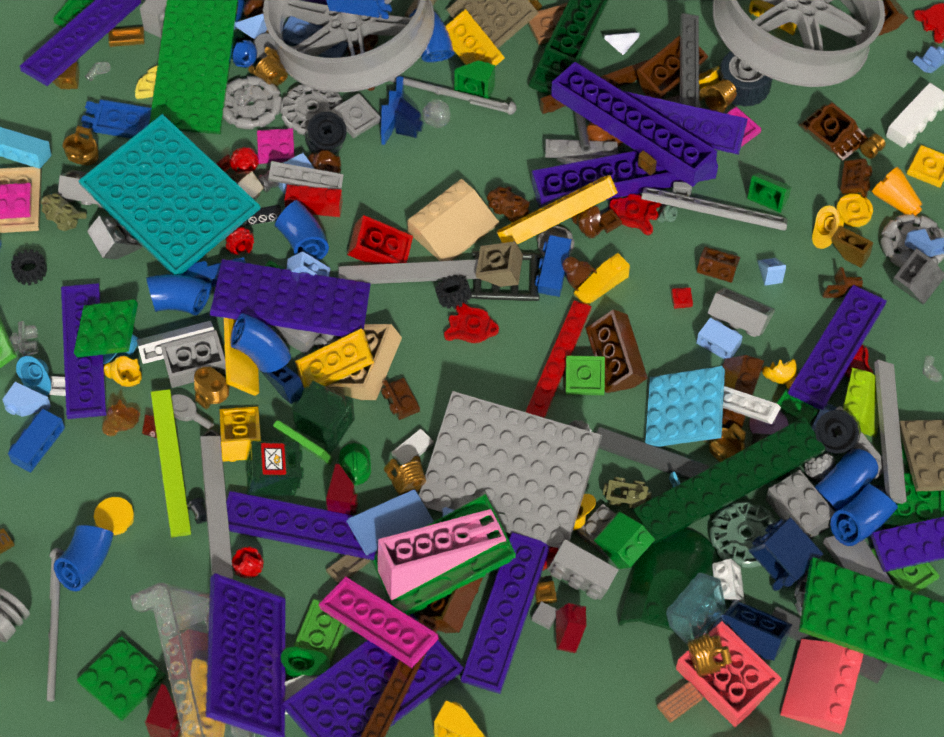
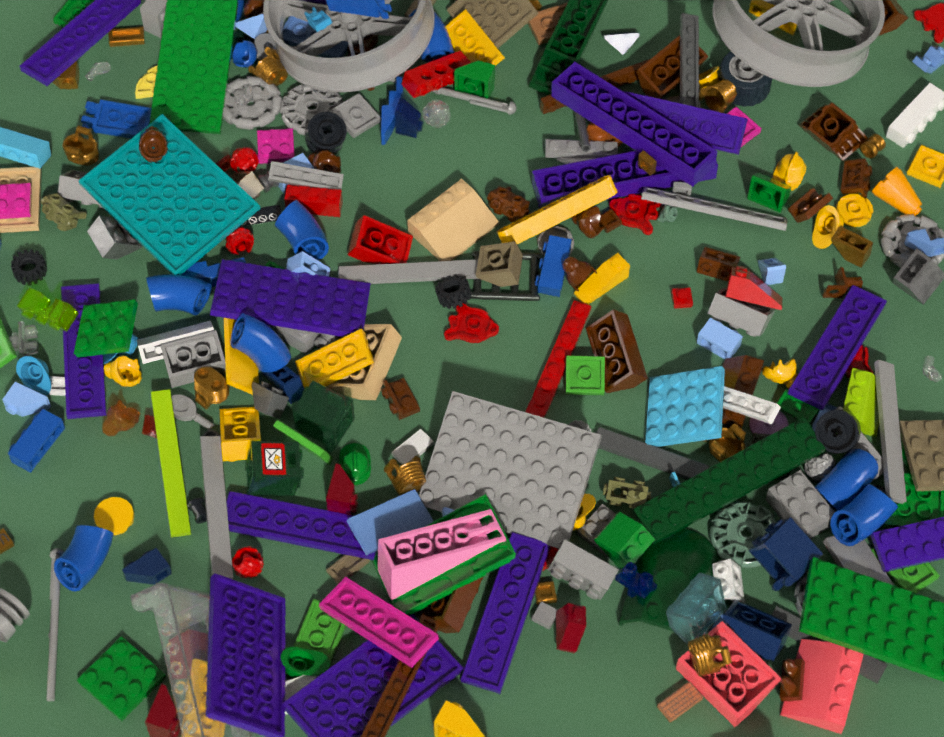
none -> clear neon green arch [17,288,79,332]
none -> dark blue slope [122,548,172,585]
none -> reddish brown piece [139,126,168,163]
none -> dark grey slope [252,381,289,419]
none -> dark azure plate [304,7,332,32]
none -> red brick [402,50,471,98]
none -> clear blue hips [615,562,657,599]
none -> slope [726,266,782,310]
none -> yellow piece [772,152,806,191]
none -> reddish brown tile [779,658,805,702]
none -> reddish brown bracket [788,188,833,223]

